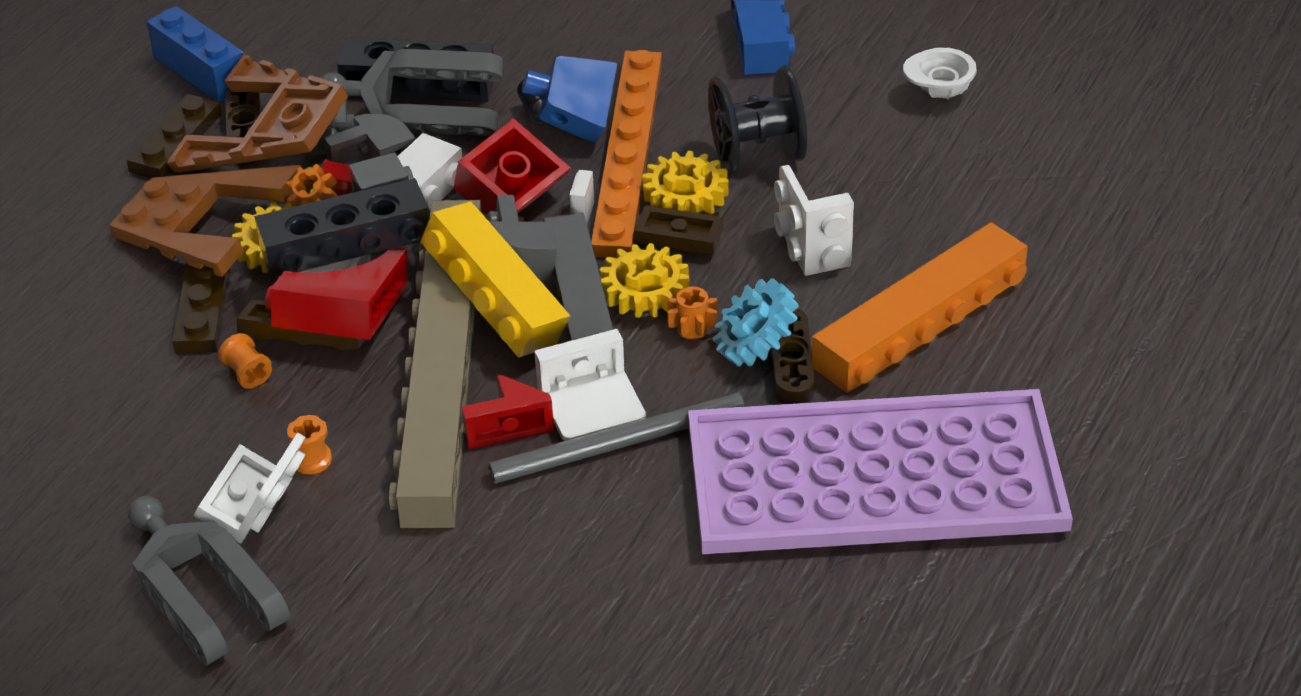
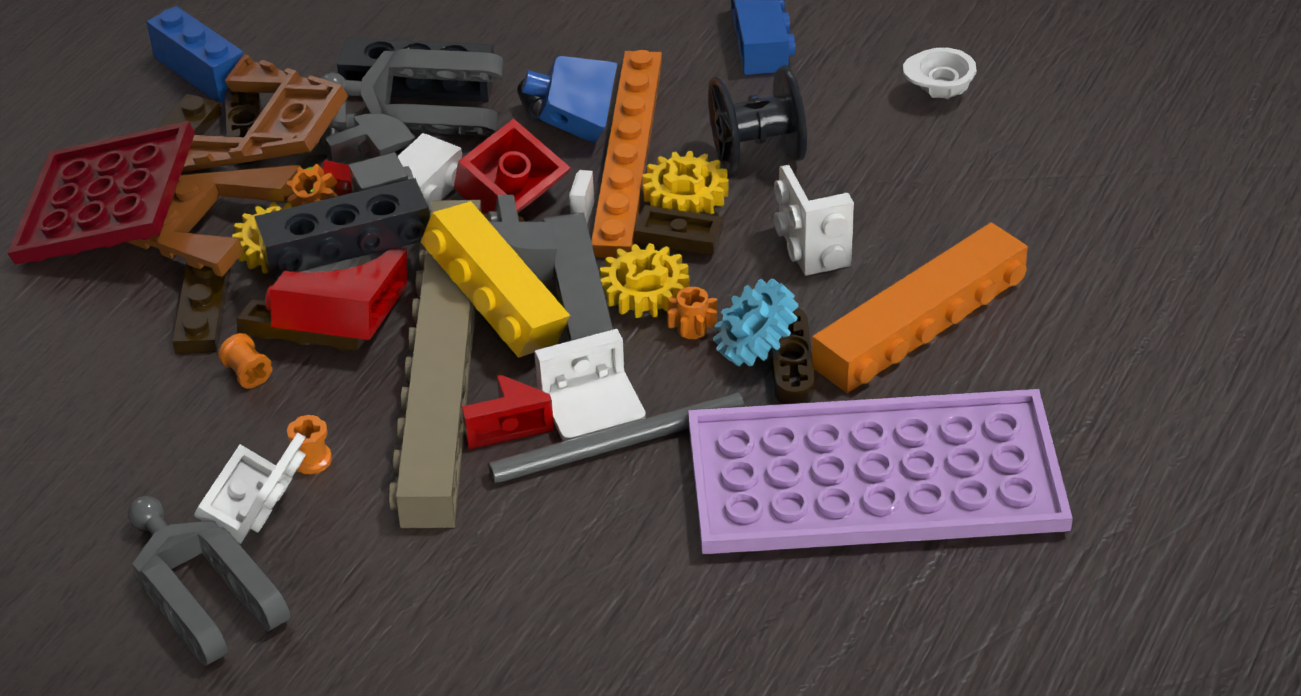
none -> dark red plate [7,121,195,265]

